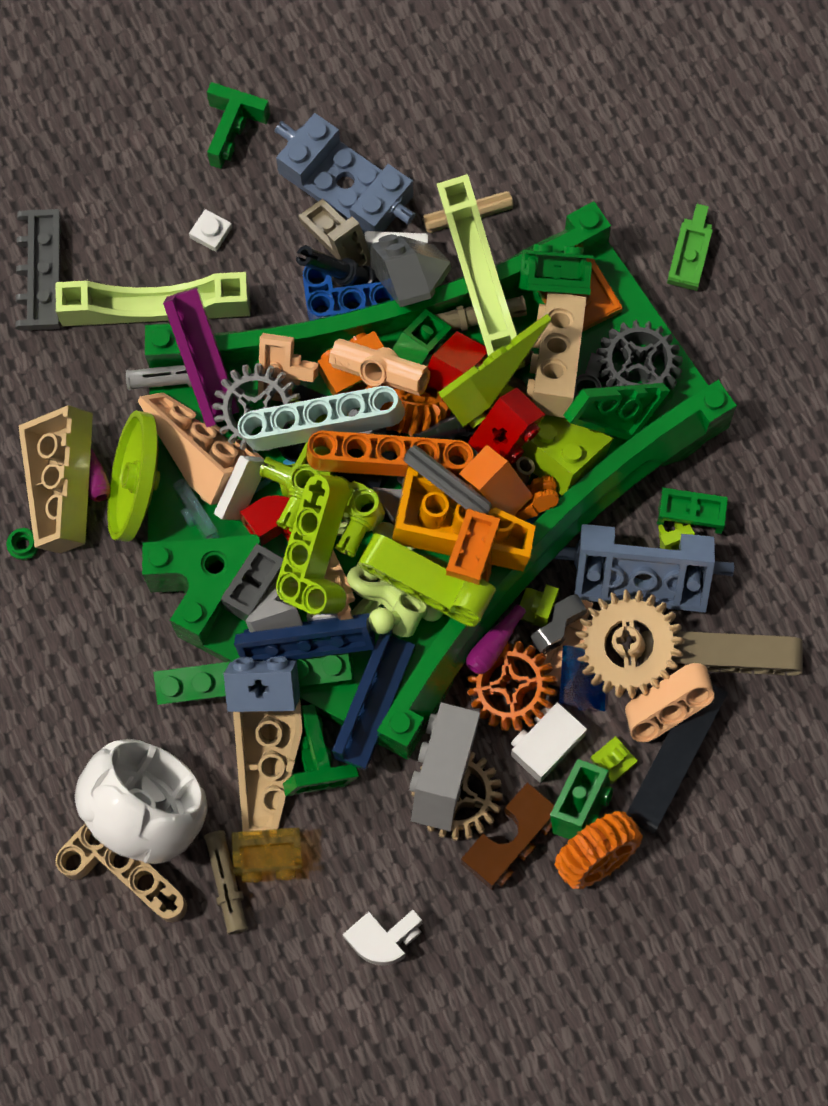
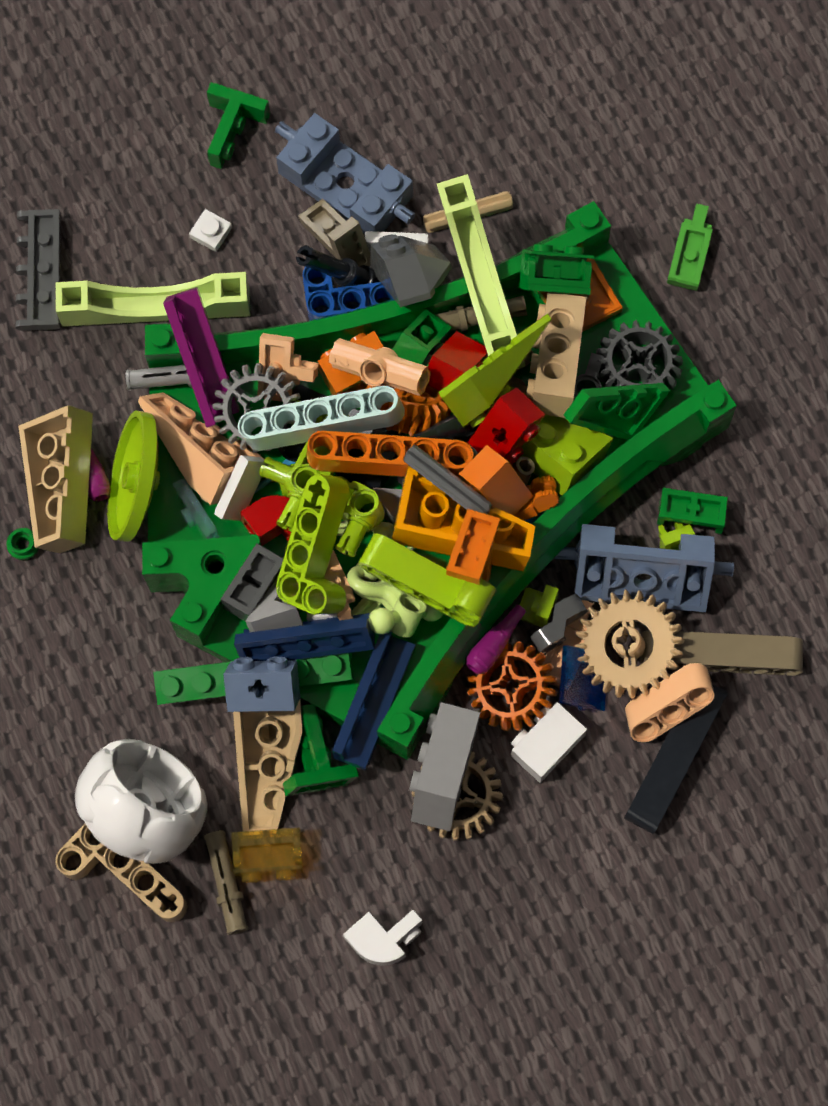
reddish brown arch [461,782,555,890] -> none
green brick [550,759,614,840] -> none
orange gear [554,811,643,889] -> none
lime tile [590,736,638,784] -> none

